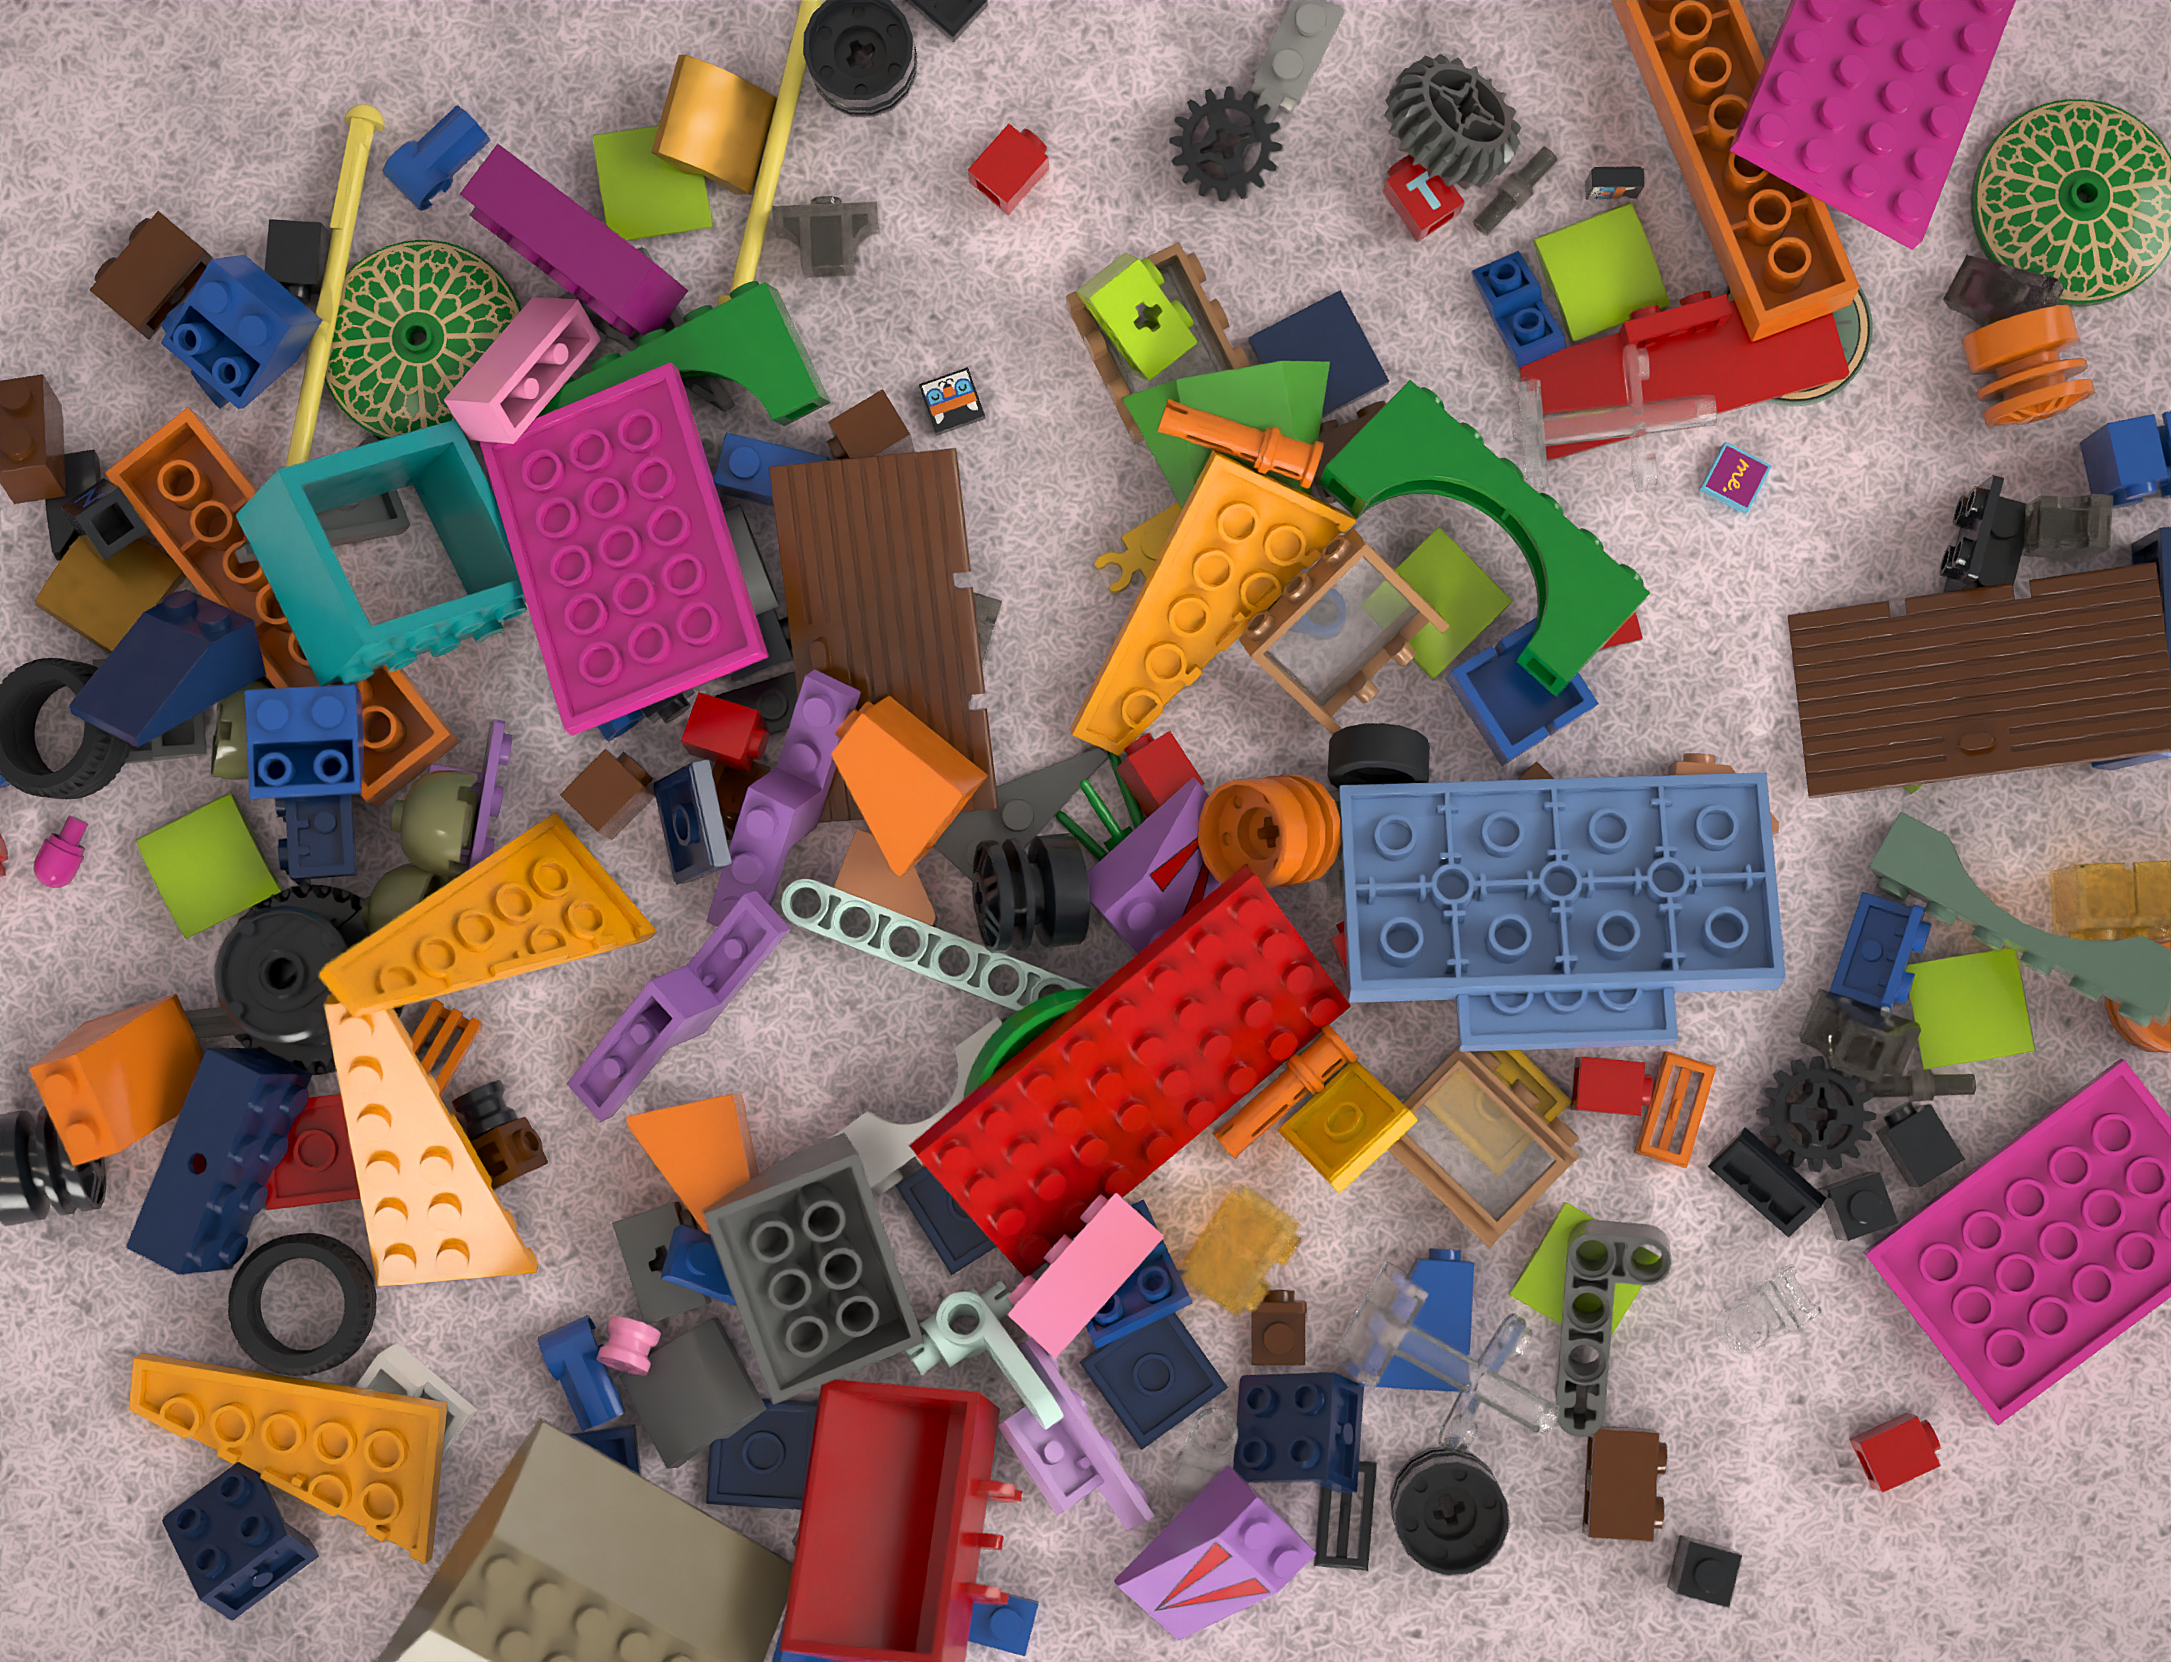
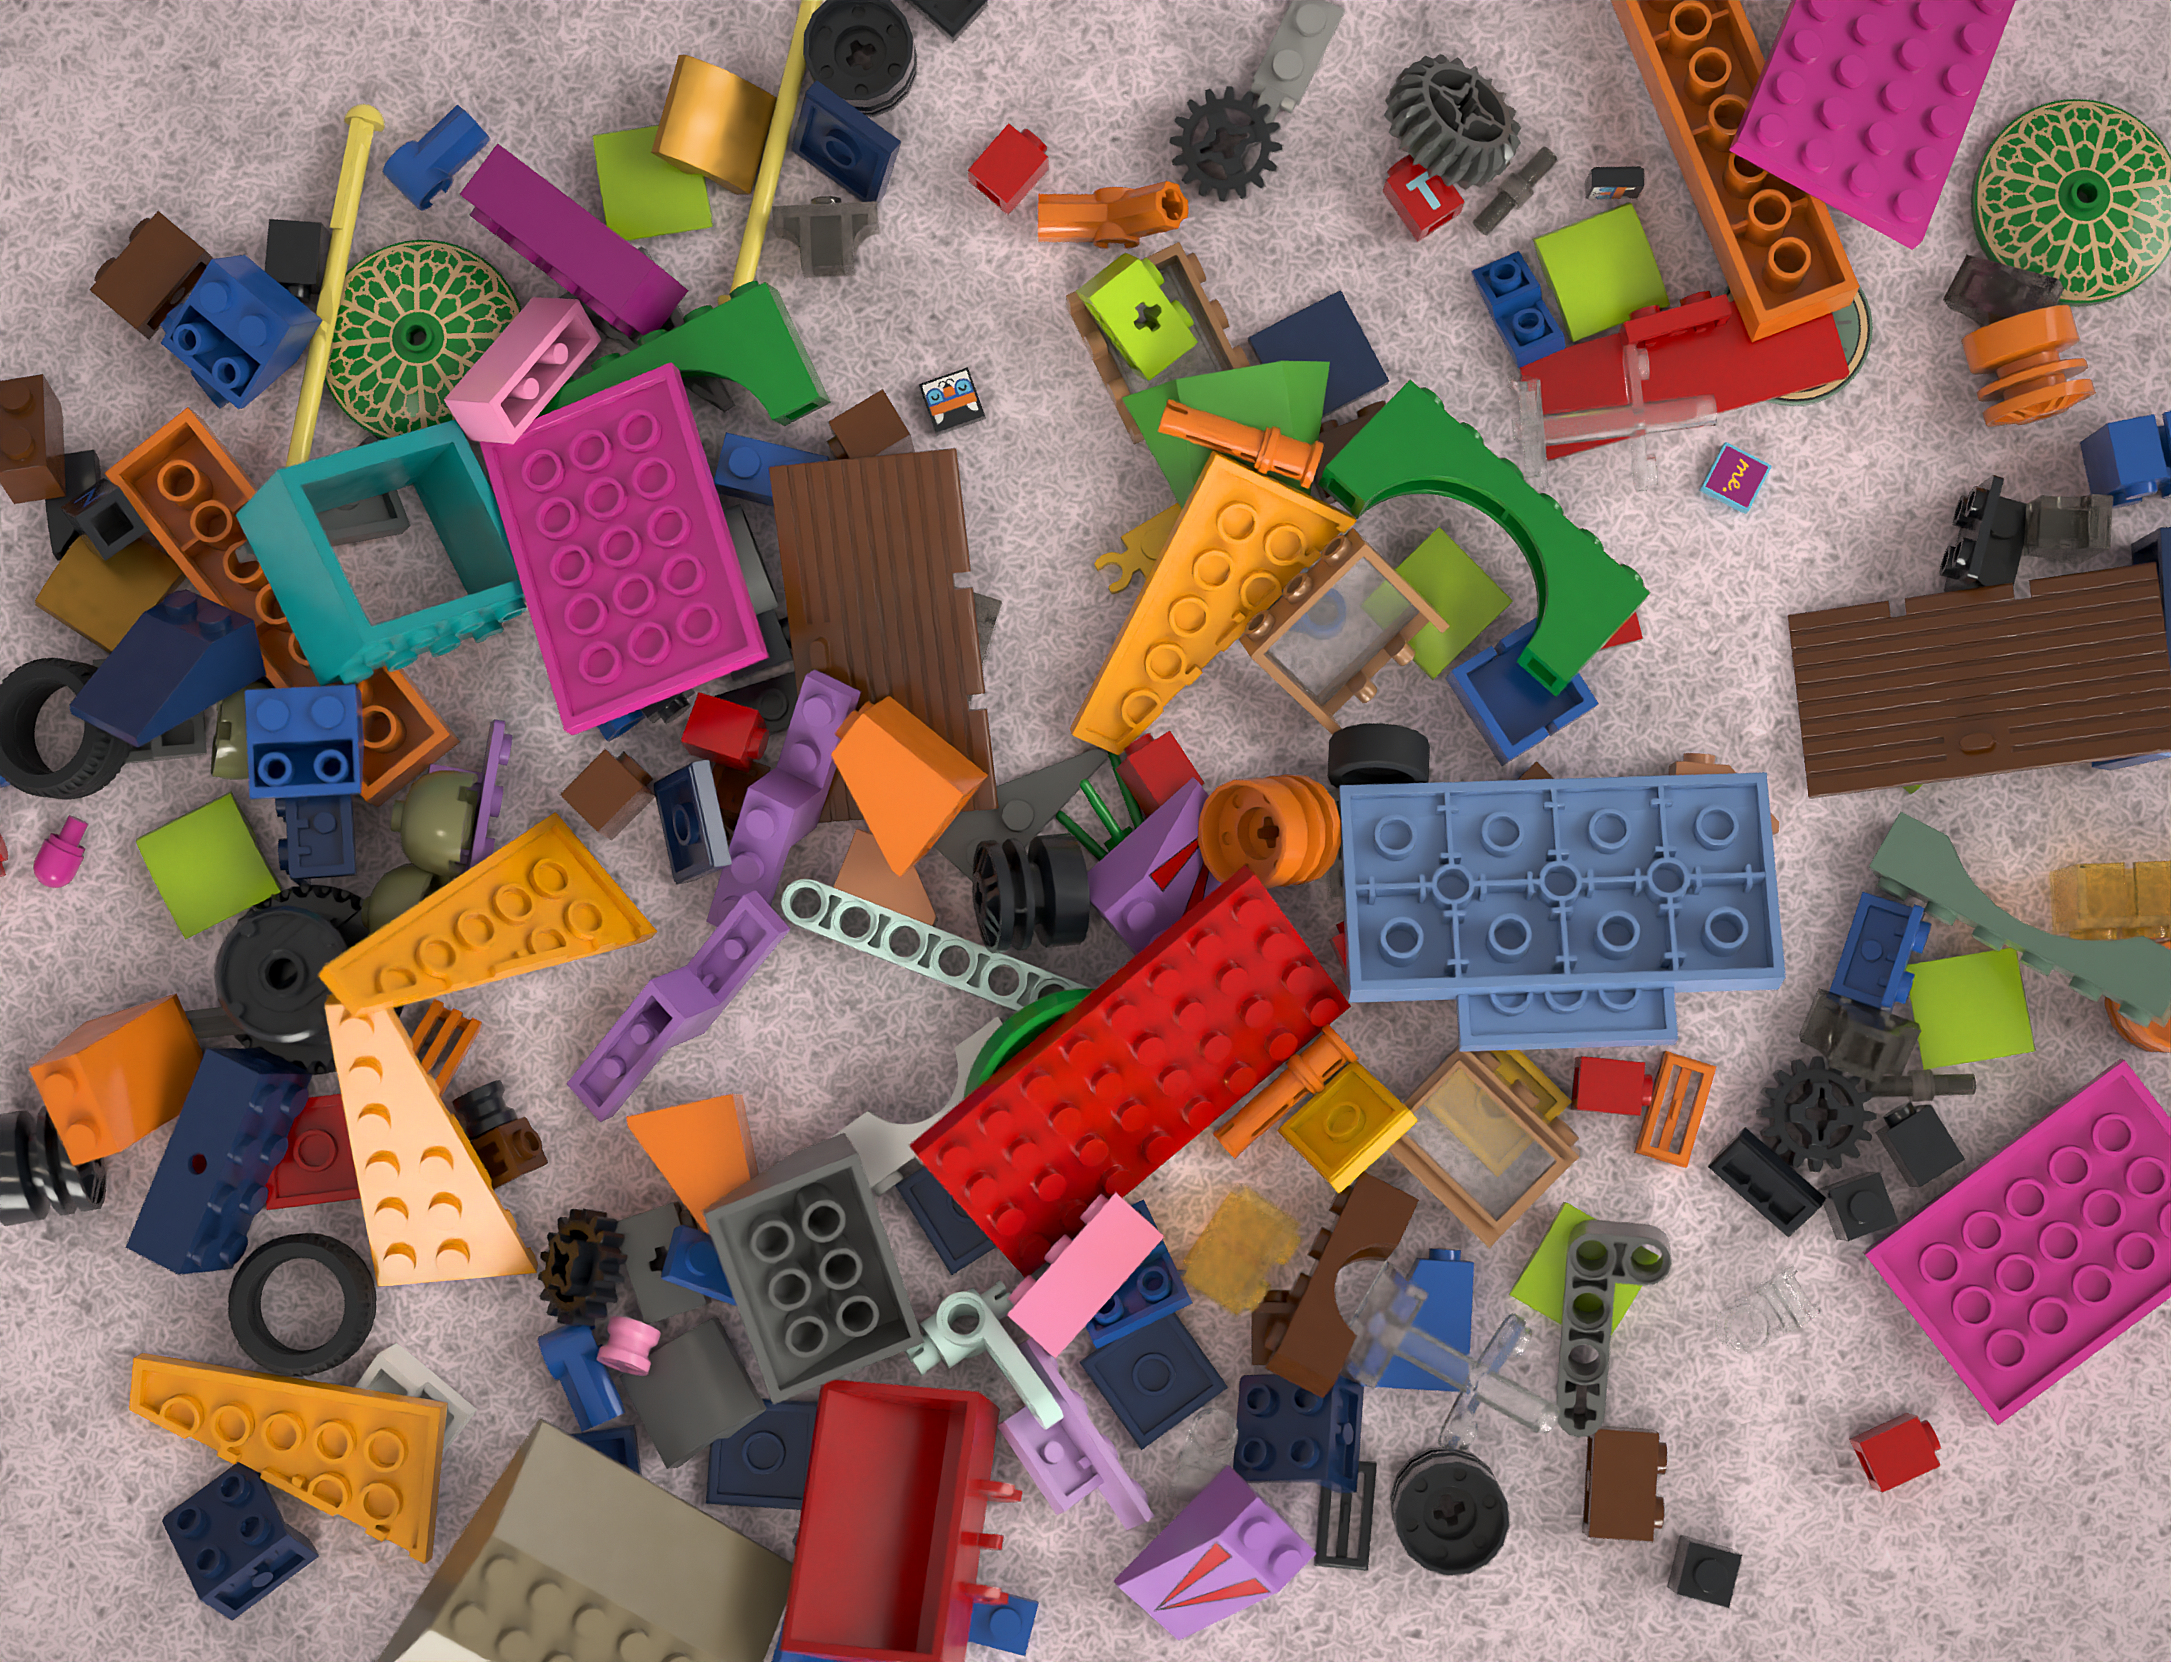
none -> black gear [538,1208,628,1327]
none -> dark blue tile [791,80,901,209]
none -> orange piece [1038,181,1189,249]
none -> reddish brown arch [1264,1171,1419,1398]

